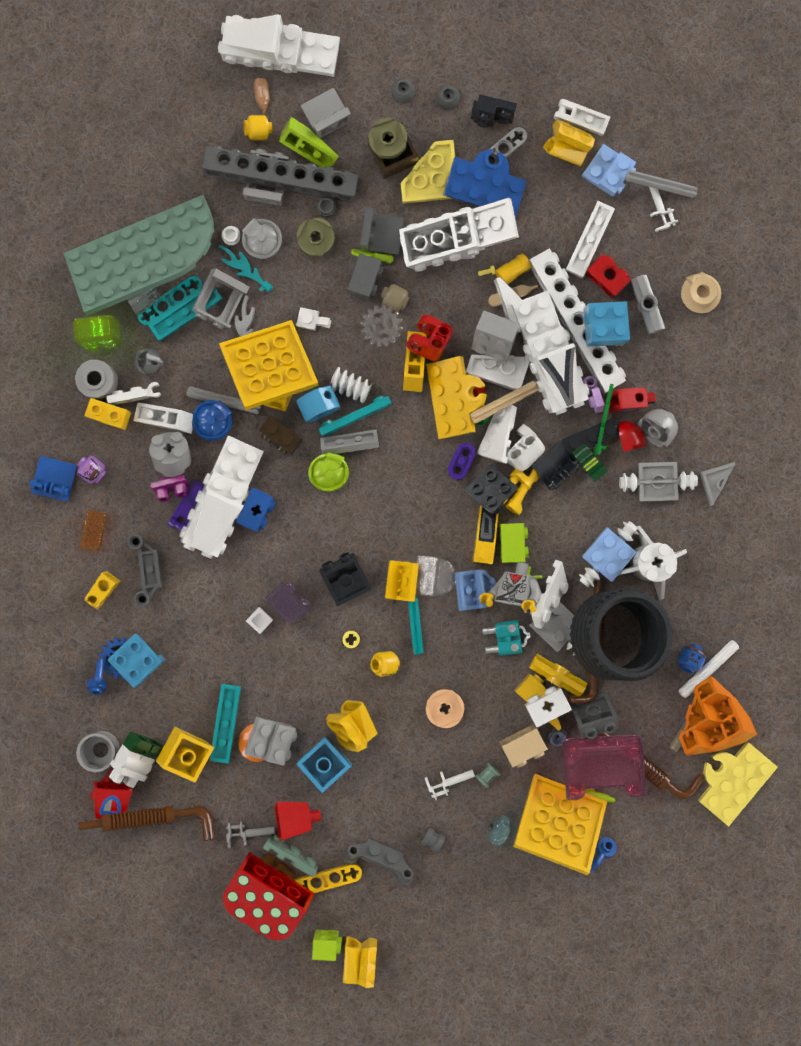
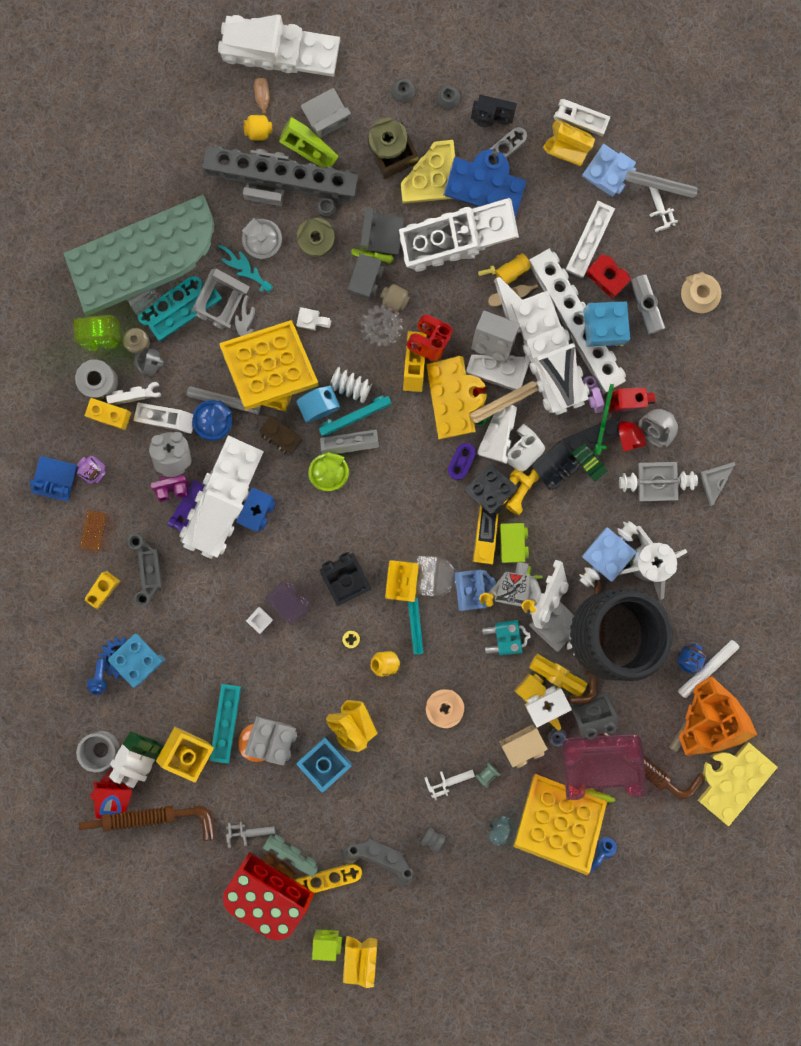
white plate [222,226,241,245] -> none
red torso [274,802,321,842] -> none
none -> dark tan head [123,328,150,354]

